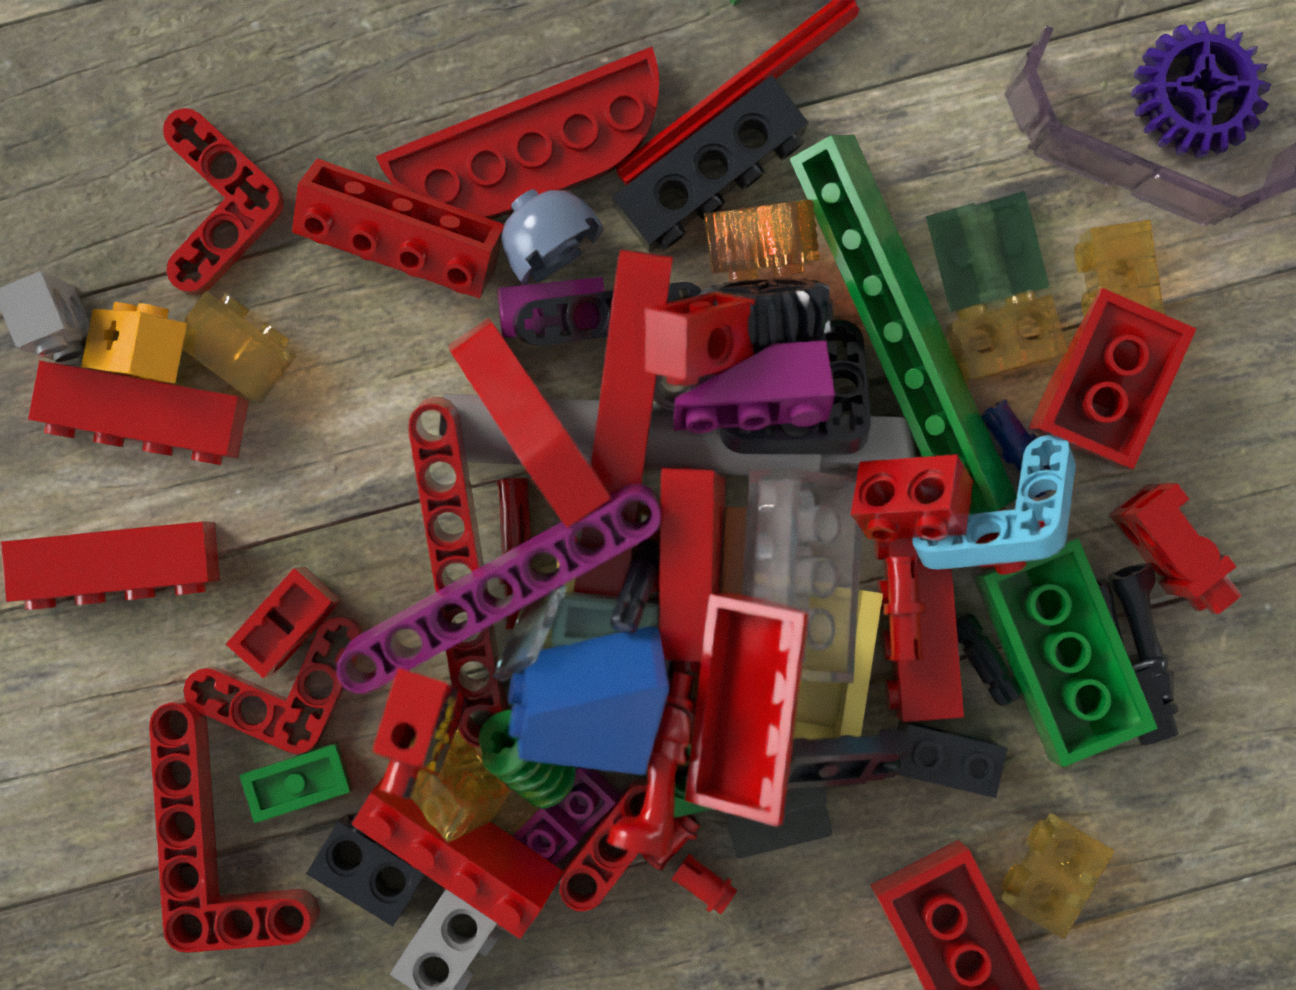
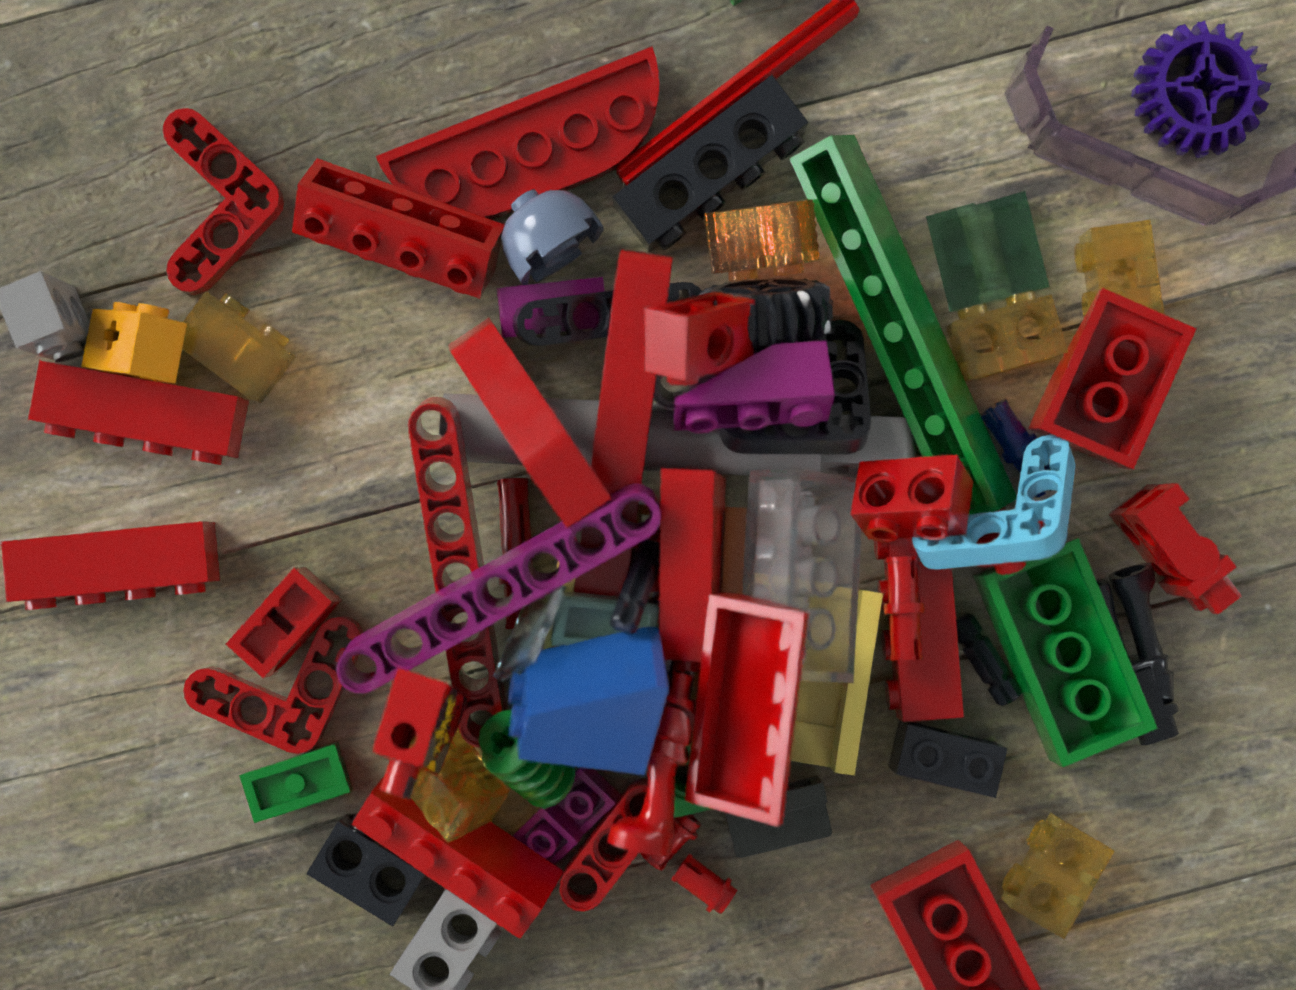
red beam [149,698,320,953] -> none
black hinge [787,728,914,789] -> none

